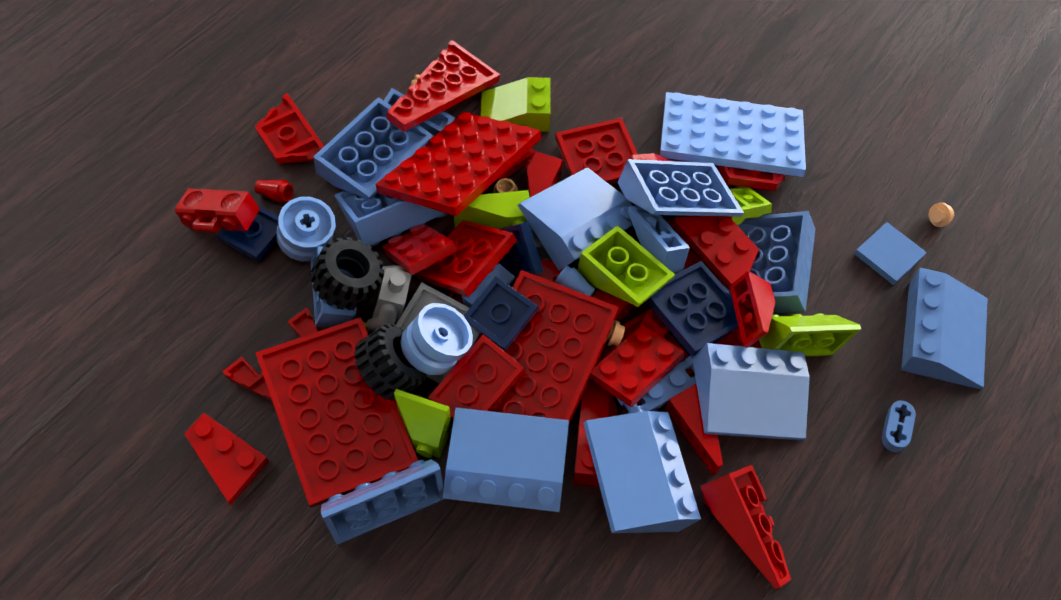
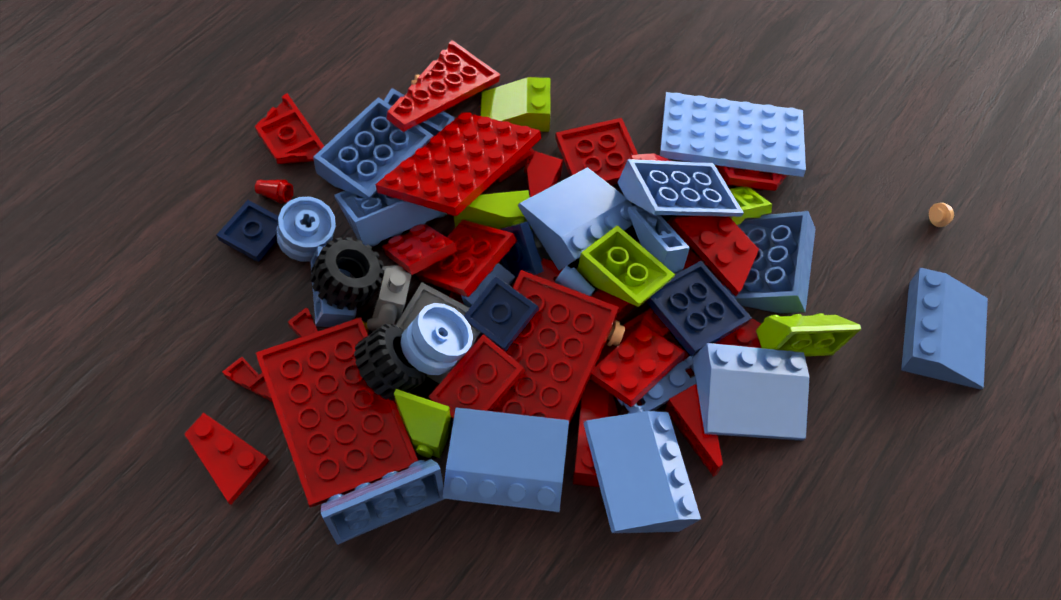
red piece [175,188,260,233] -> none
light nougat plate [494,178,518,193] -> none
red wedge [700,465,791,589] -> none
red slope [729,271,776,348] -> none
medium blue tile [854,222,927,285] -> none
medium blue beam [882,400,916,452] -> none

